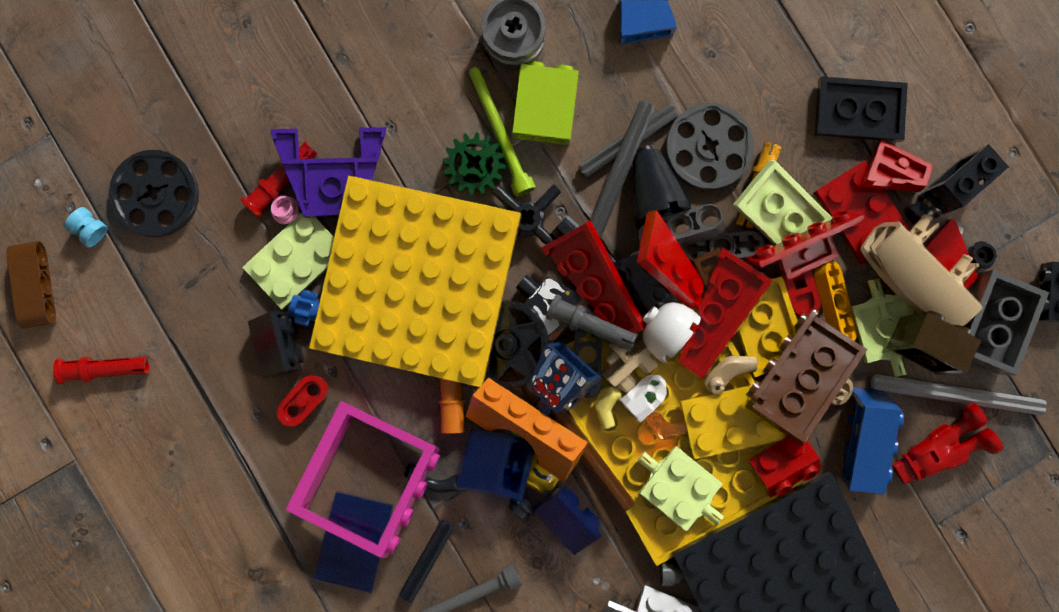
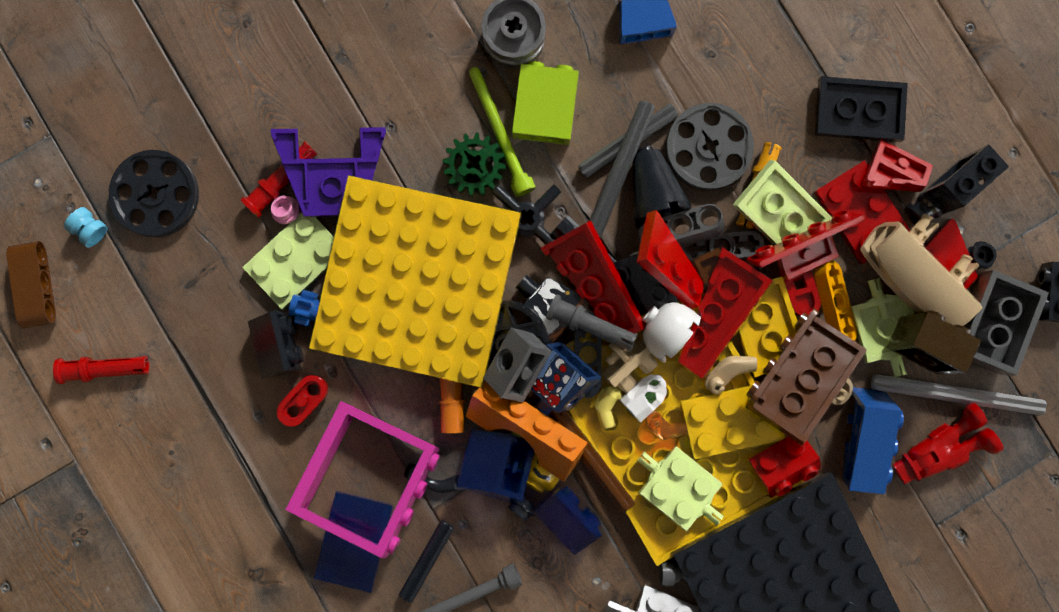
none -> dark grey brick [483,328,552,402]

